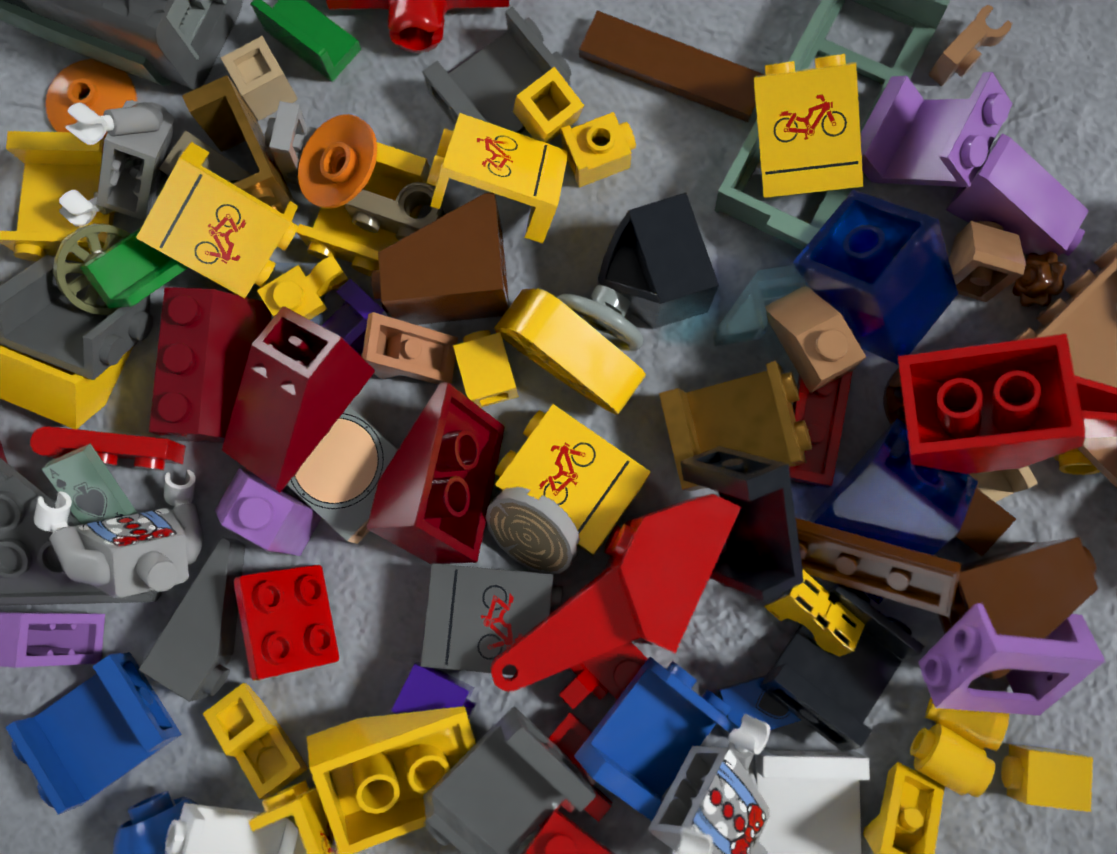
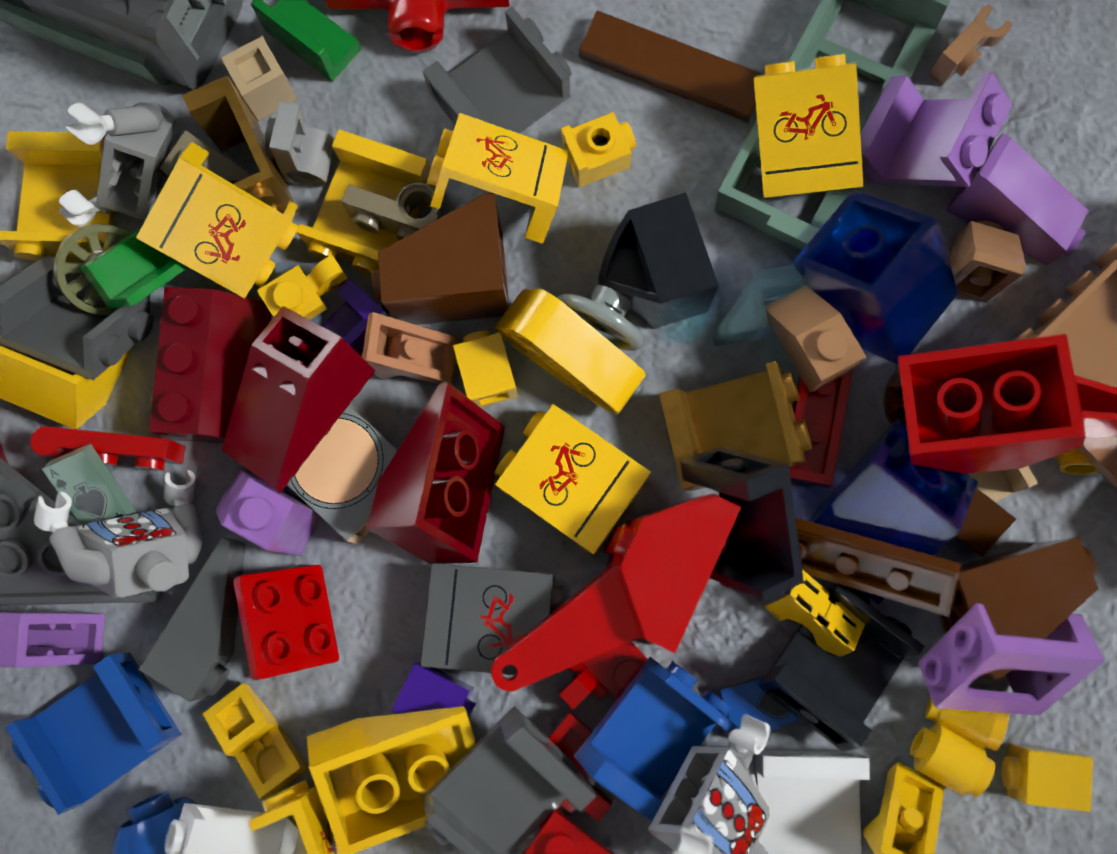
orange dish [45,59,137,137] -> none
orange dish [298,114,377,209] -> none
tile [486,487,580,574] -> none
yellow brick [513,66,584,143] -> none
reddish brown plant [1012,251,1066,307] -> none

